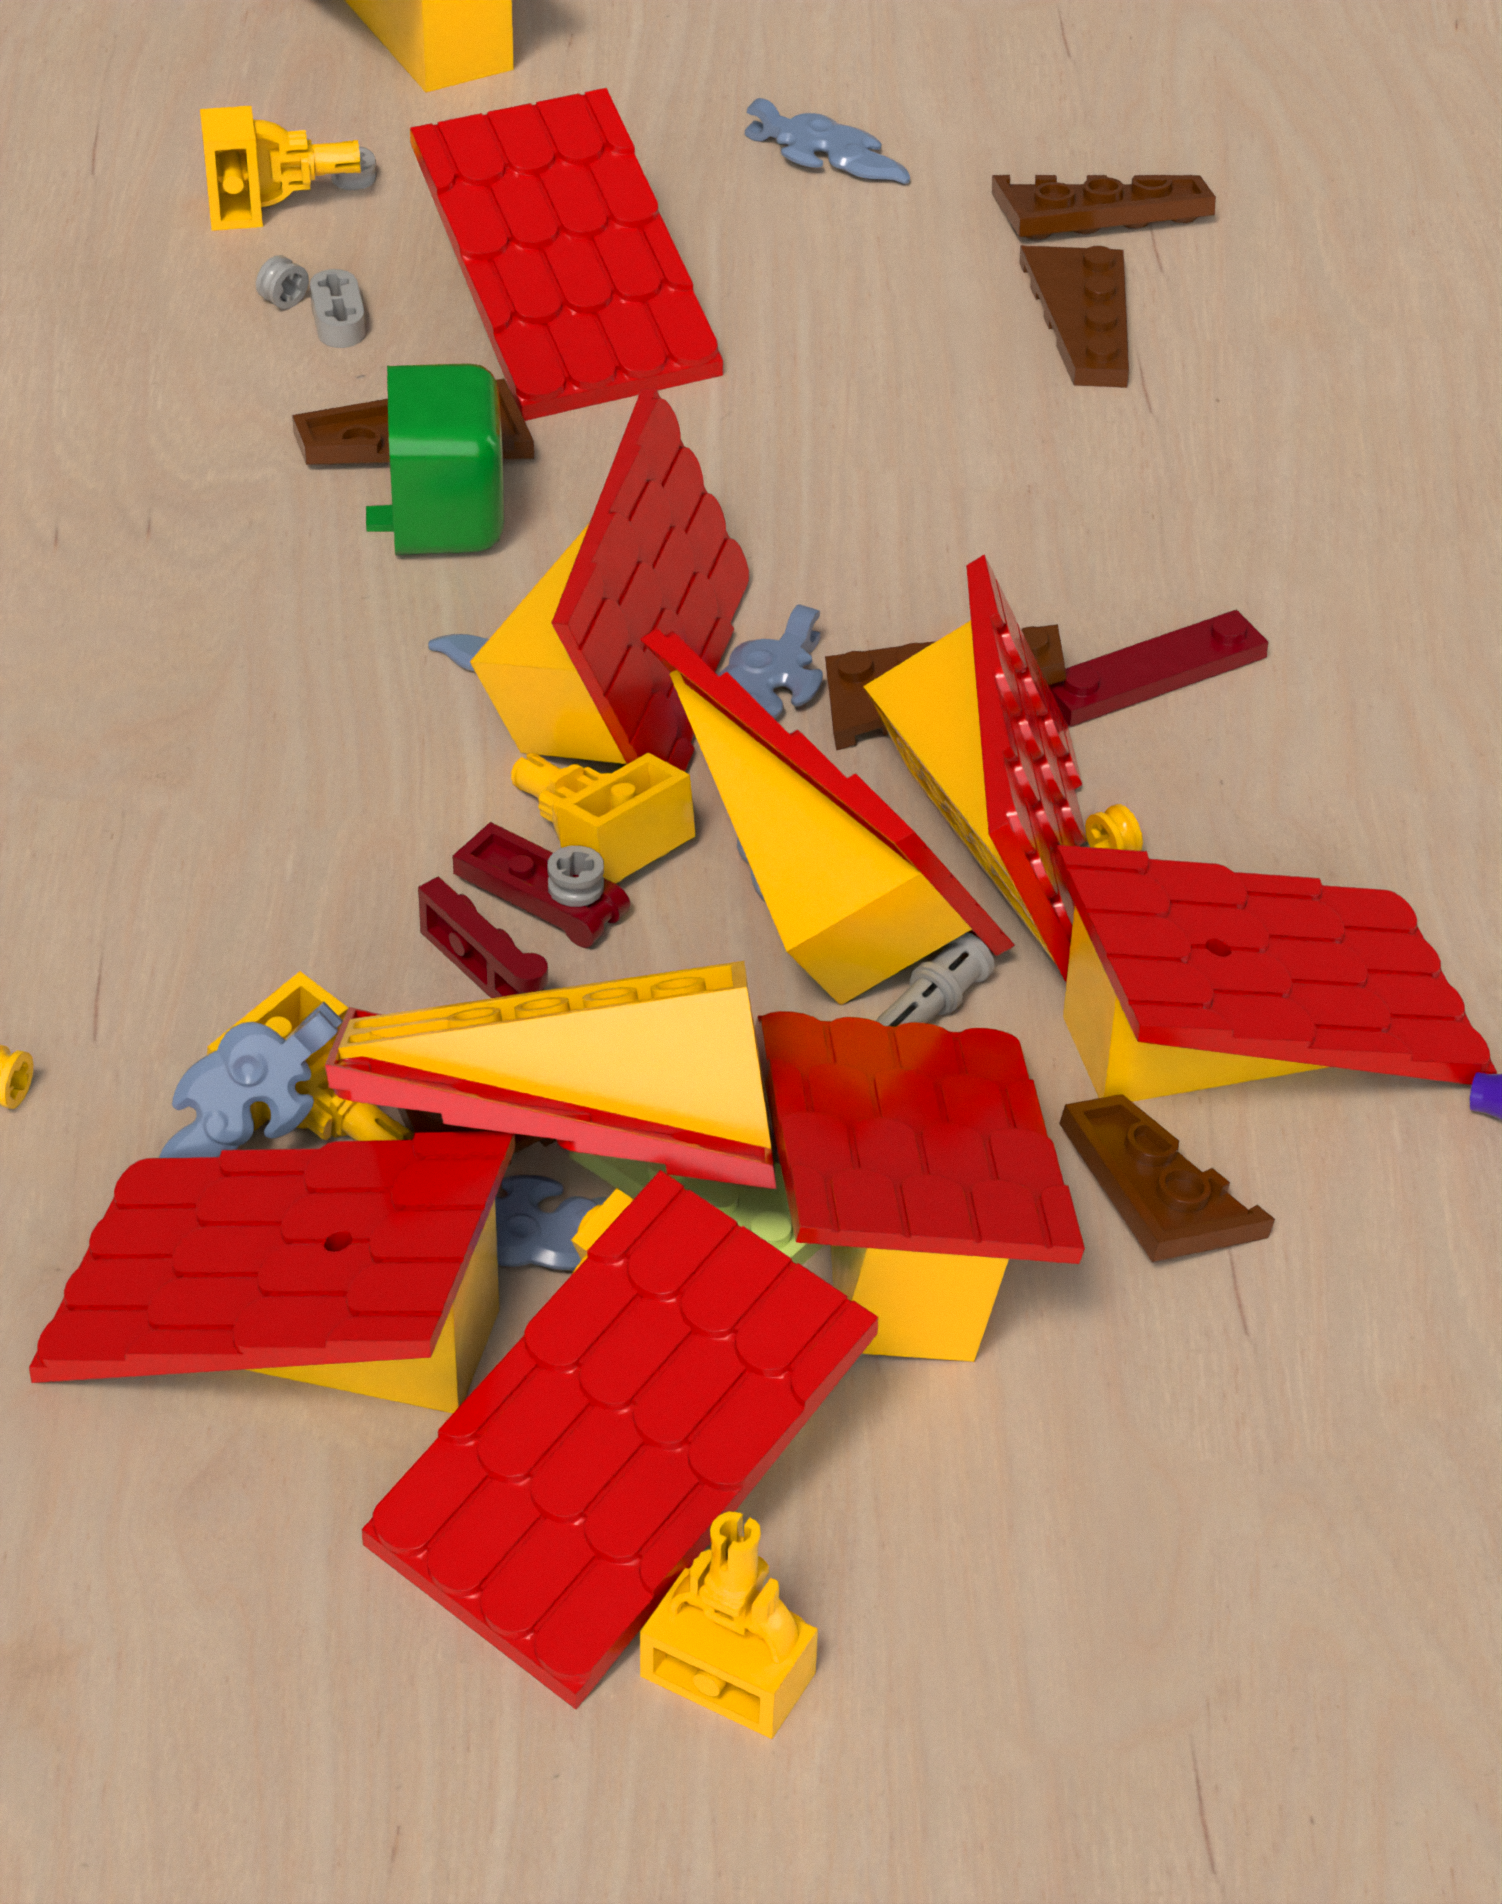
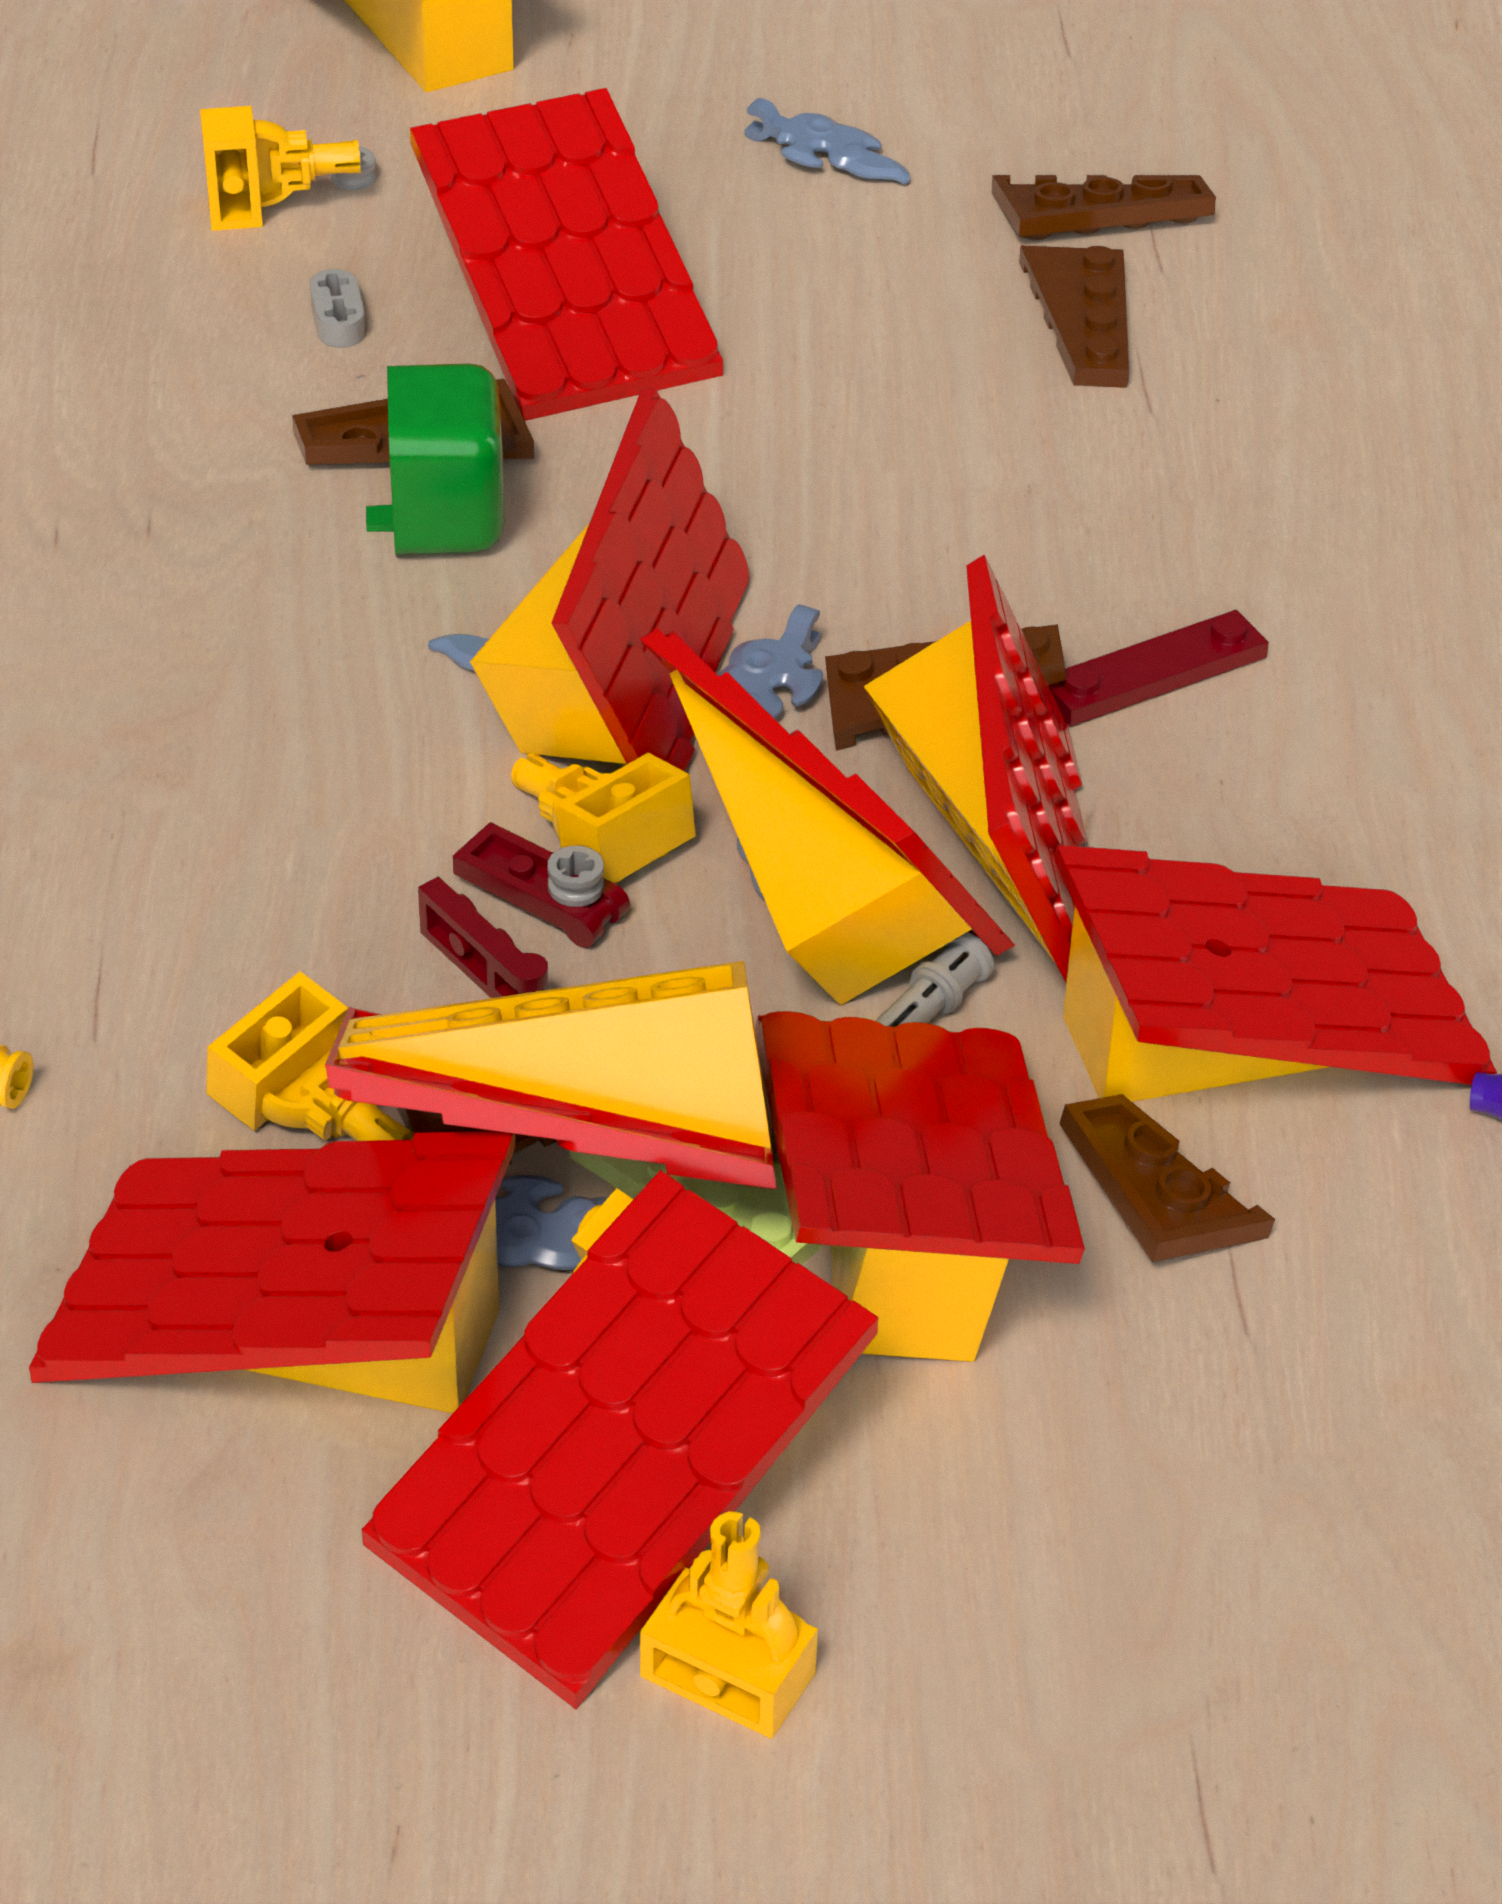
sand blue piece [159,1002,343,1158] -> none
light grey bush [256,255,309,309] -> none
yellow bush [1085,804,1143,851] -> none

